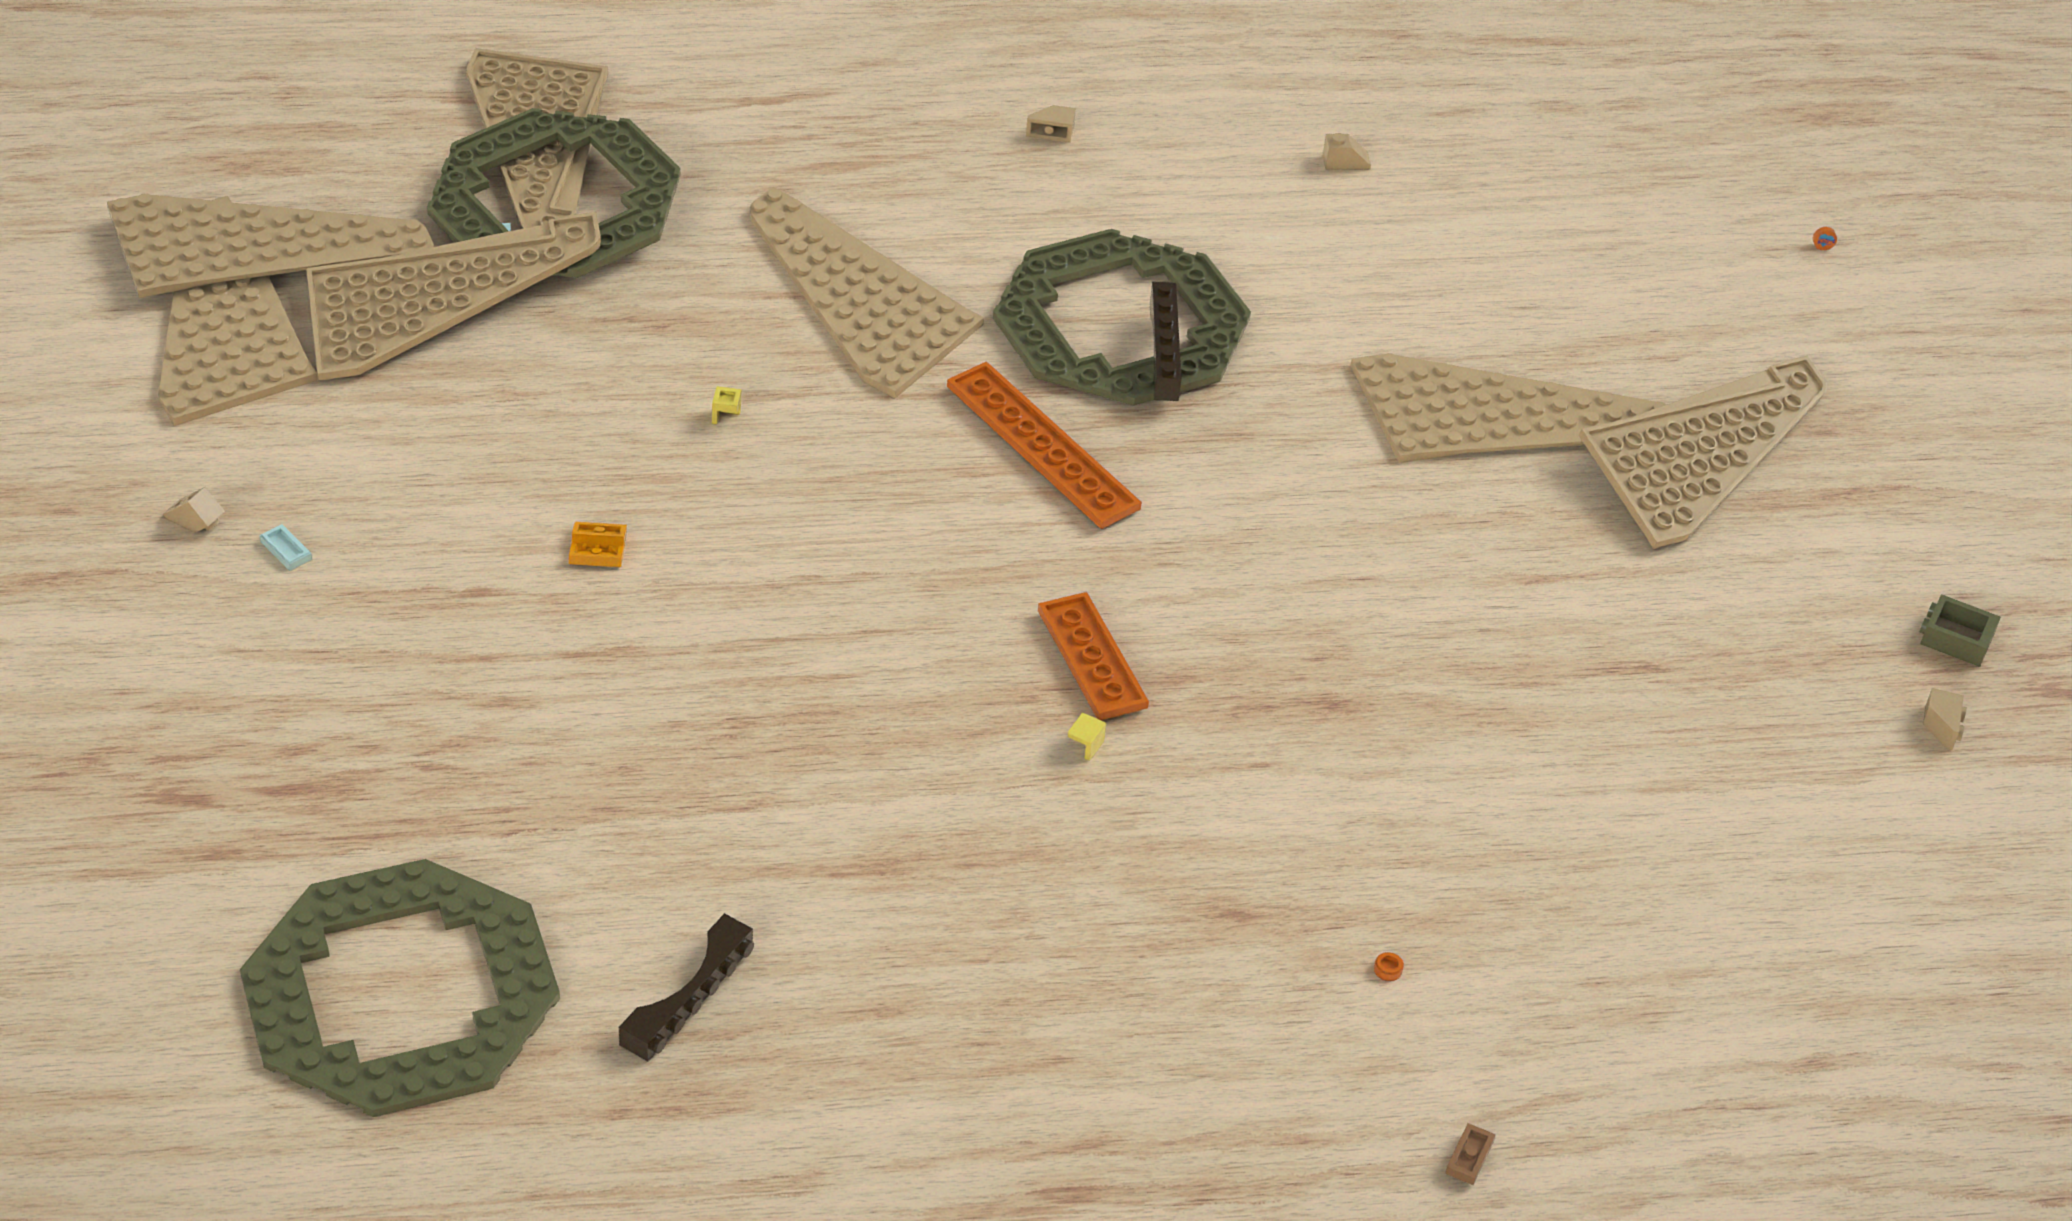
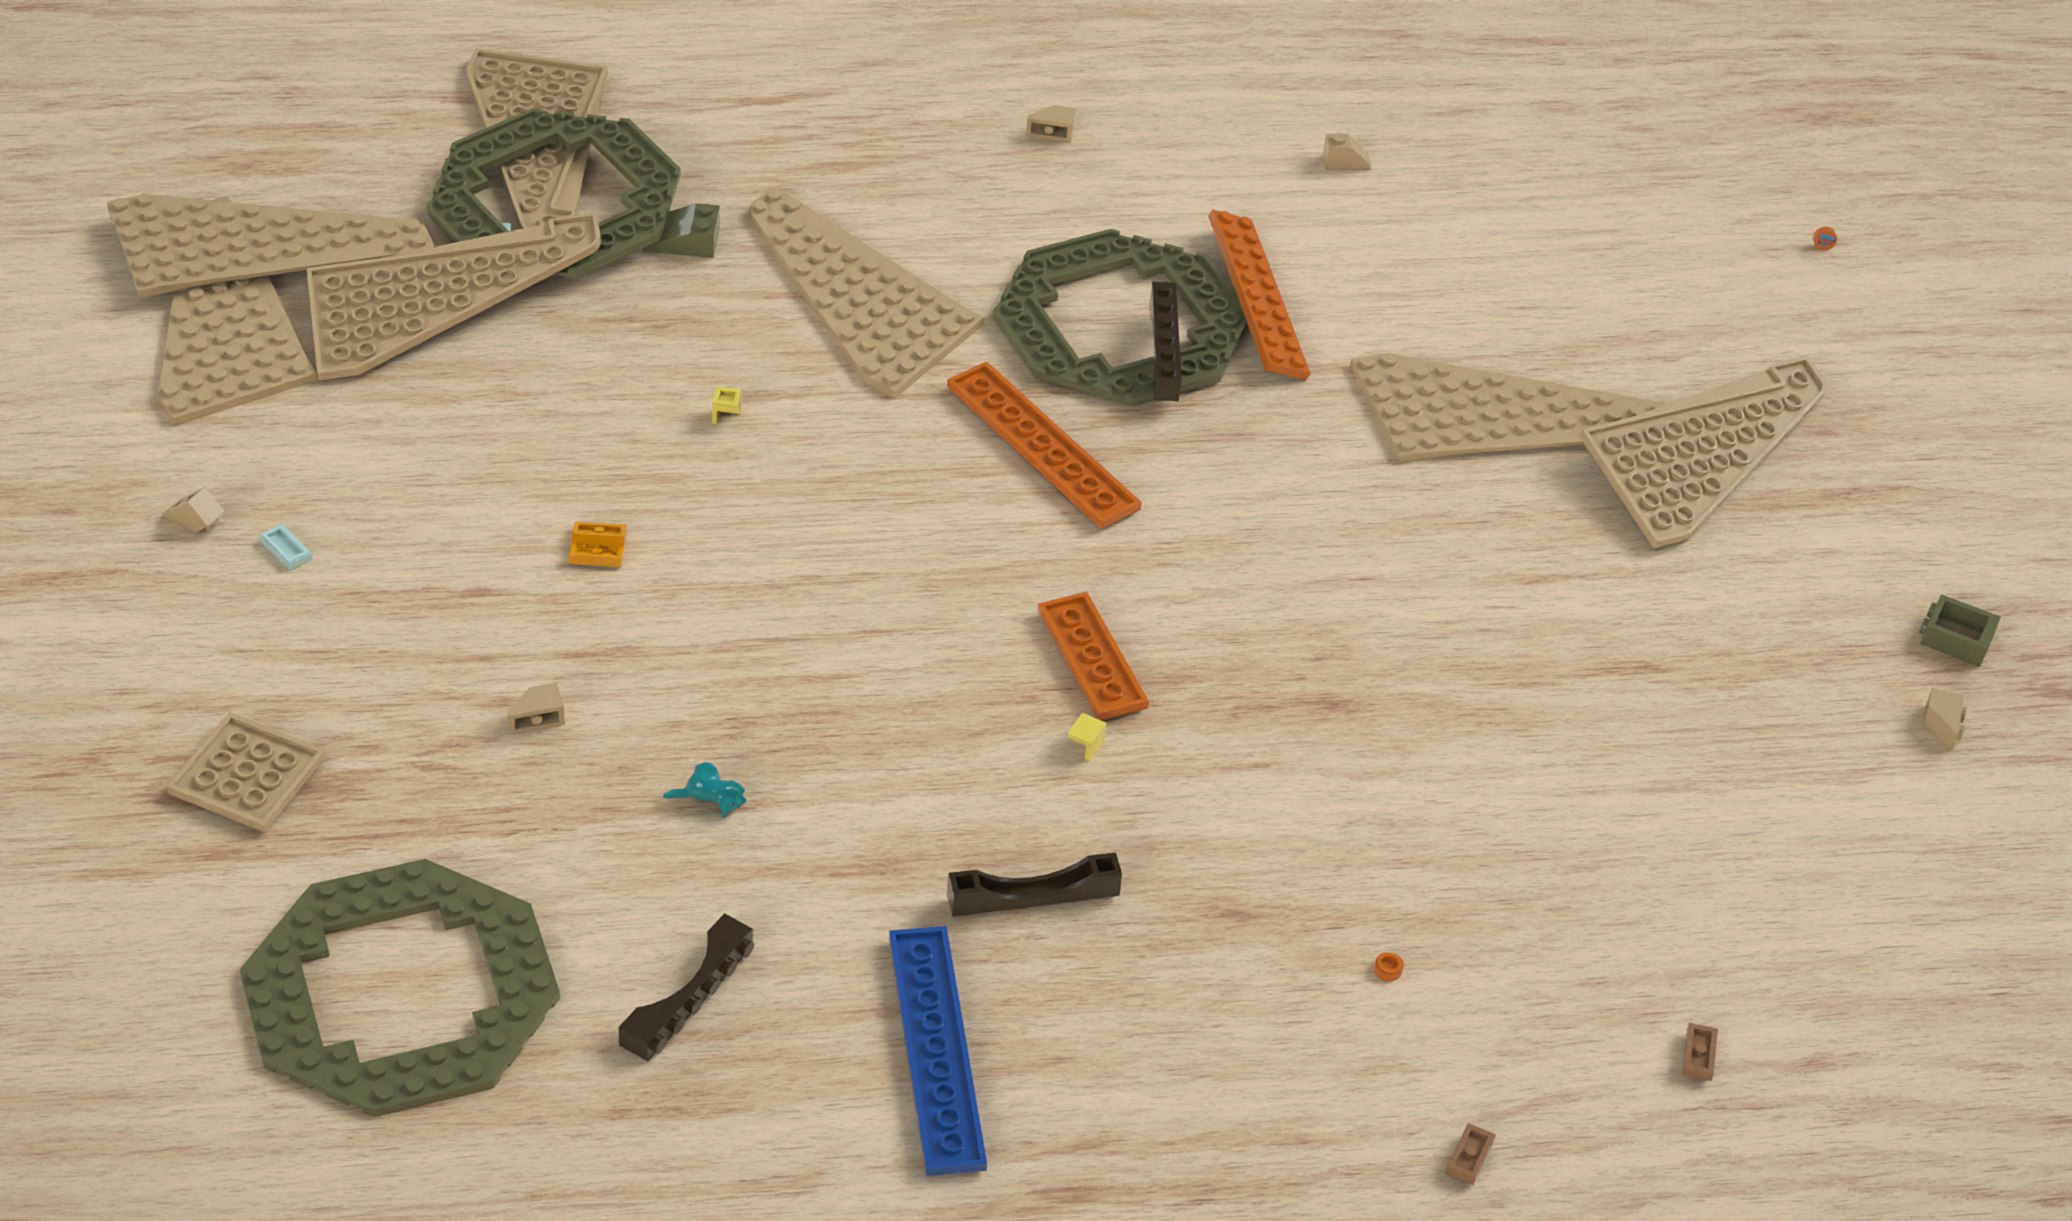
none -> tan plate [166,712,326,833]
none -> tan slope [508,683,565,735]
none -> olive slope [642,203,720,258]
none -> teal animal [663,762,747,818]
none -> blue plate [889,926,987,1176]
none -> dark brown arch [947,852,1122,917]
none -> orange plate [1208,209,1311,381]
none -> medium nougat plate [1682,1023,1718,1081]

